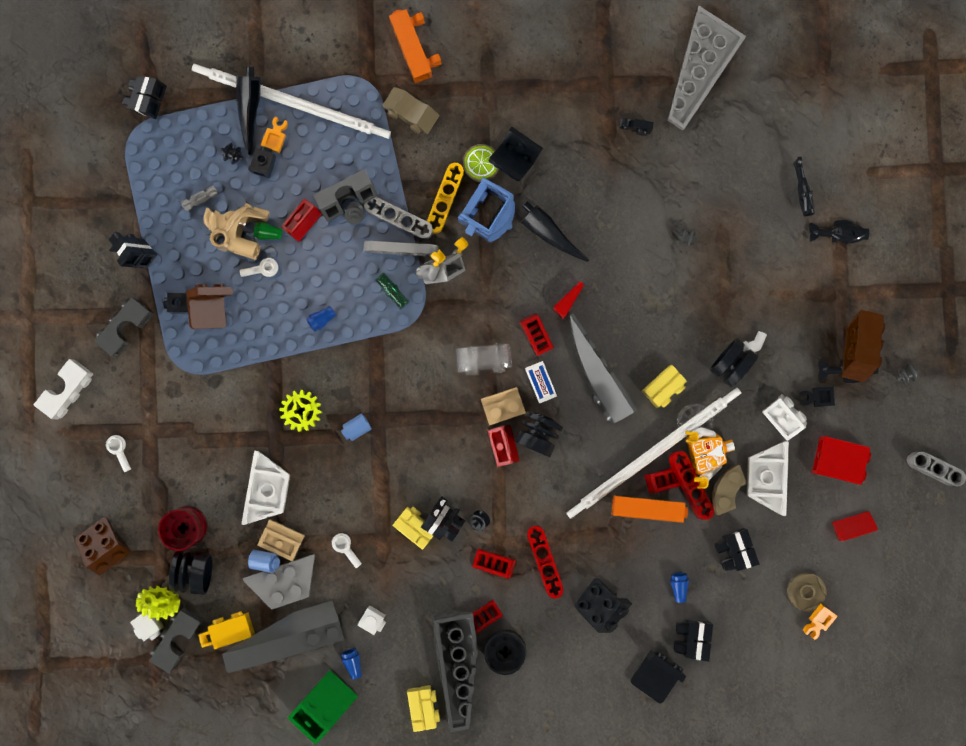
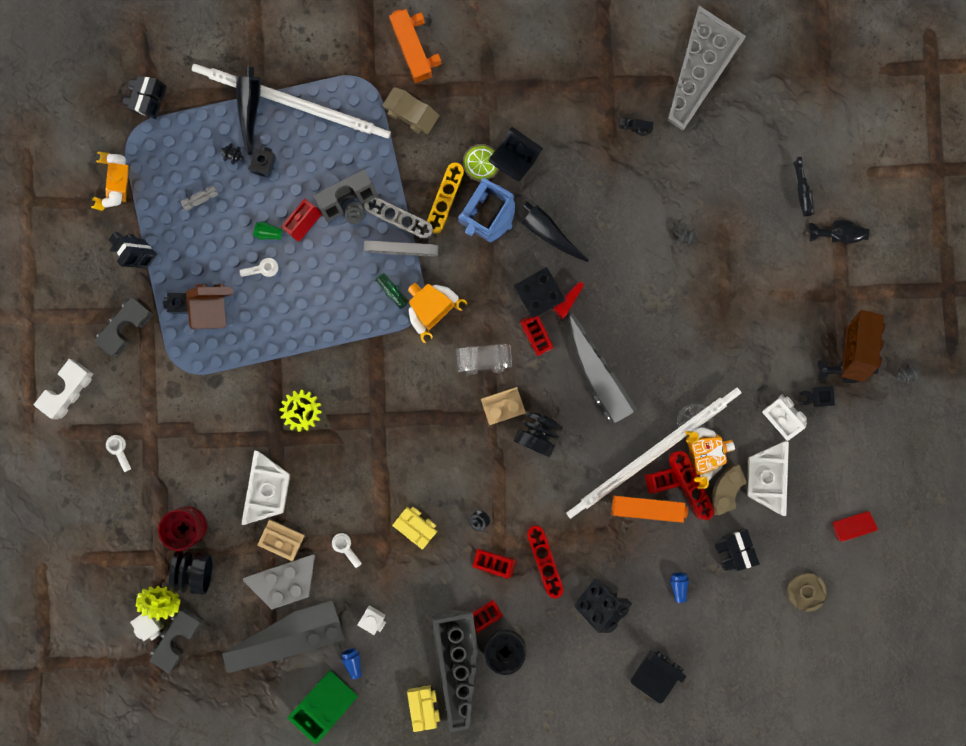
reddish brown bracket [75,517,131,575] -> none
yellow brick [198,611,255,649] -> none
tan helmet [203,203,270,260] -> none
medium blue brick [248,550,280,573] -> none
light orange plate [261,117,288,154] -> none
blue cone [306,306,336,332] -> none
medium blue brick [341,413,372,441] -> none
light grey torso [416,237,468,284] -> none
hips [421,496,466,541] -> none
red slope [488,425,520,467] -> none
tile [525,361,557,404] -> none
light yellow brick [641,365,687,408] -> none
black hips [673,620,713,662] -> none
black wheel [710,338,758,388] -> none
white arm [743,331,767,352] -> none
light orange plate [803,603,837,640] -> none
red panel [811,436,871,485] -> none
light grey beam [907,452,966,486] -> none
none -> torso [91,151,129,211]
none -> light orange torso [408,283,467,343]
none -> black bracket [513,267,565,318]

